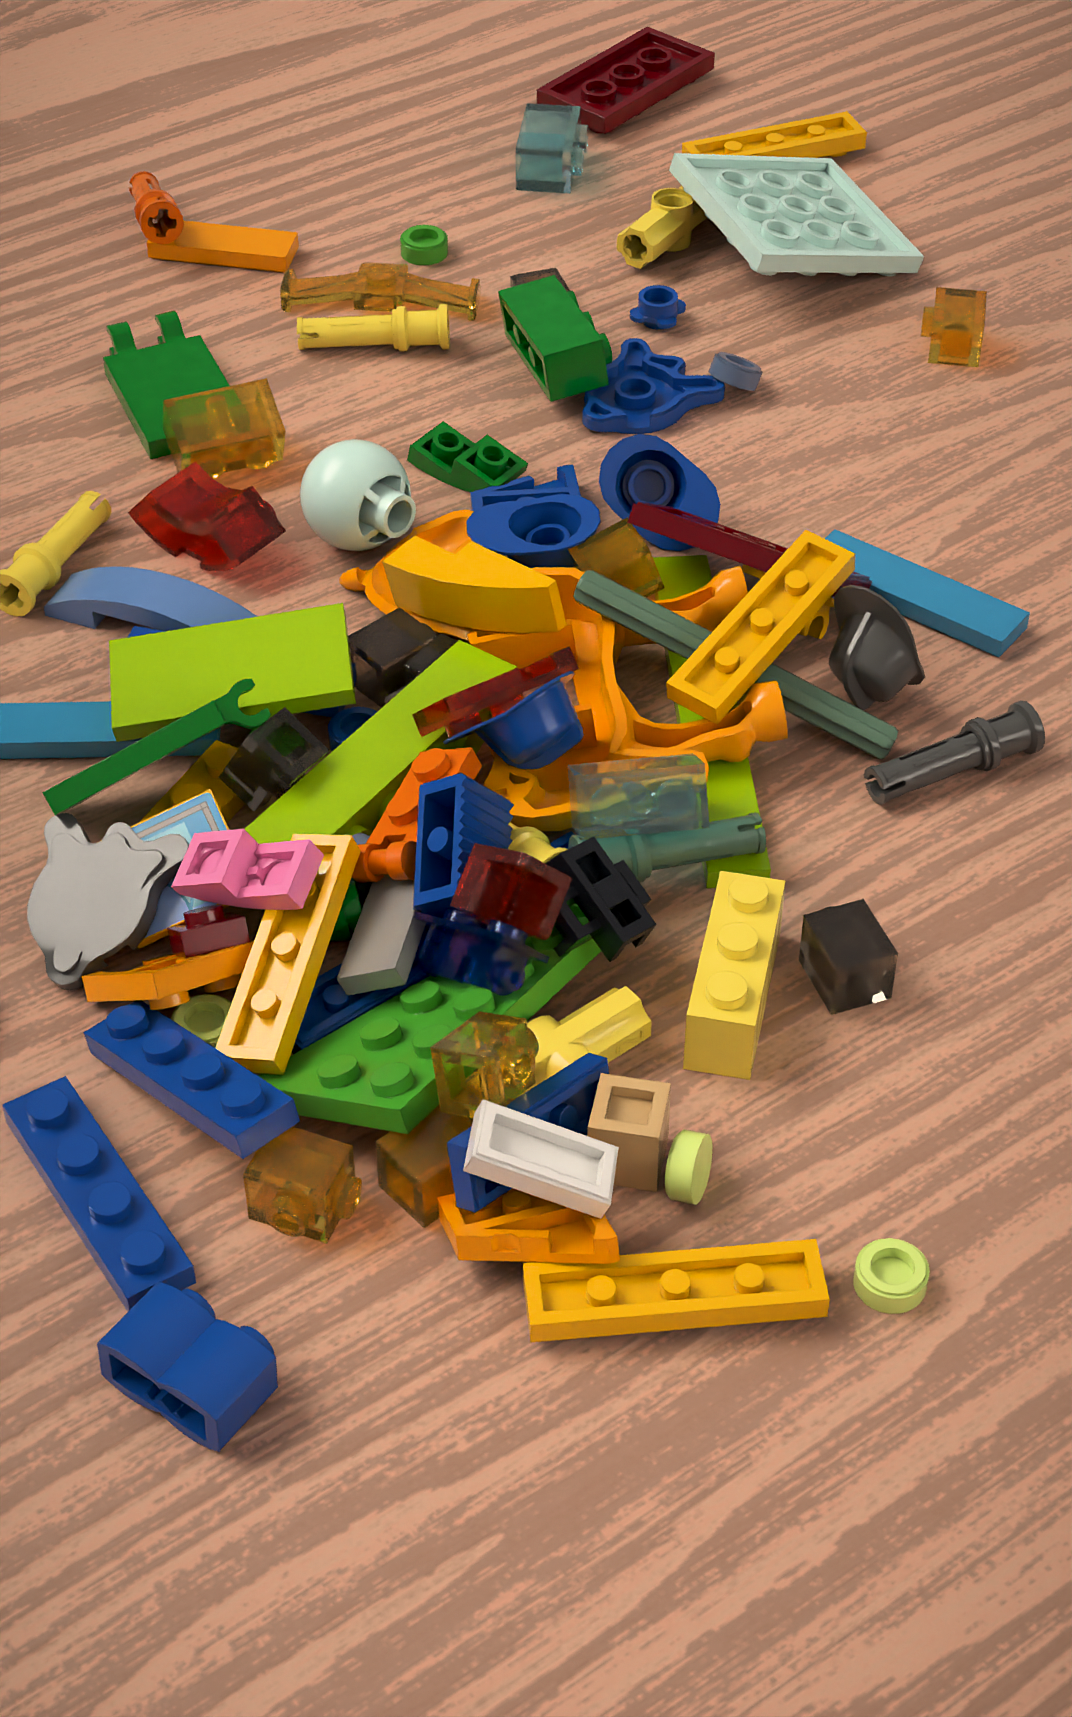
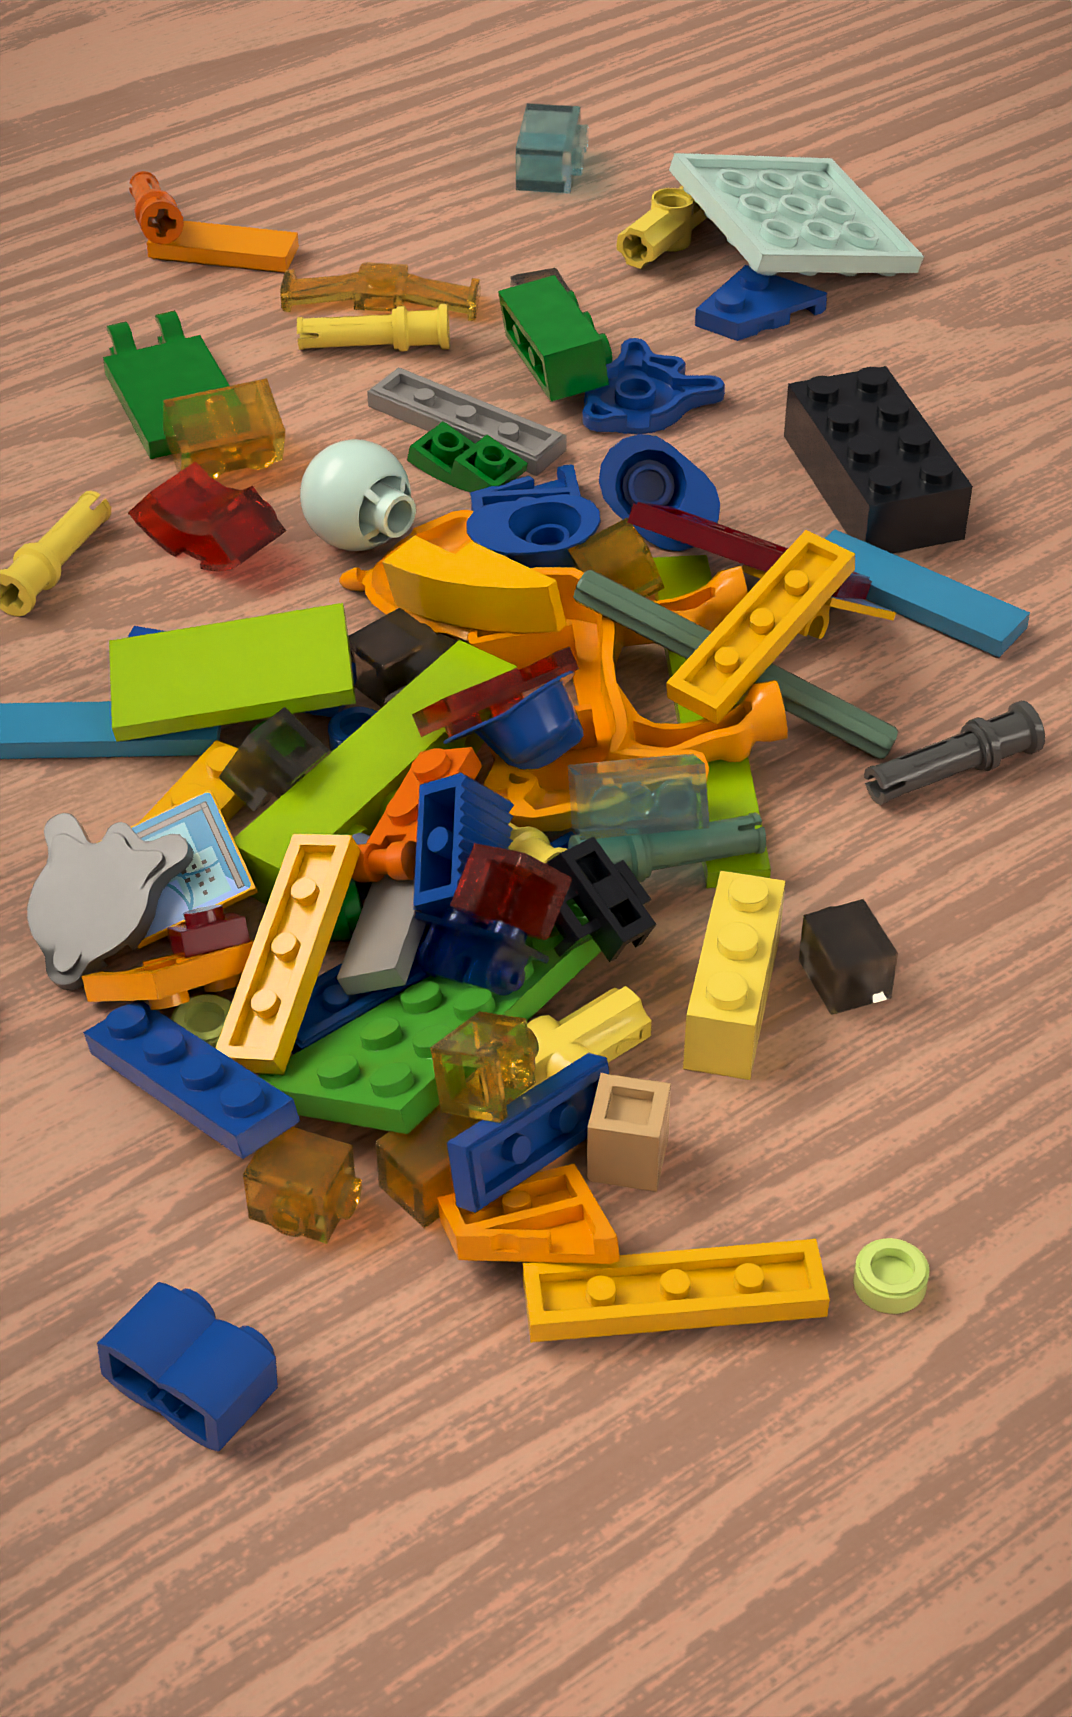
blue plate [2,1076,196,1312] -> none
green tile [42,679,271,815] -> none
medium blue slope [44,566,258,631] -> none
bright pink slope [171,828,324,910] -> none
bright green tile [400,225,448,265] -> none
white tile [463,1099,619,1219] -> none
dark red plate [537,26,715,134] -> none
blue plate [630,285,686,330] -> none
yellowish green tile [665,1129,713,1205] -> none
yellow plate [682,111,867,158] -> none
sand blue tile [708,352,763,391] -> none
dark grey piece [829,585,925,710] -> none
clear yellow brick [921,287,987,367] -> none
none -> light grey tile [367,367,567,476]
none -> blue wing [695,265,827,341]
none -> black brick [784,366,973,554]

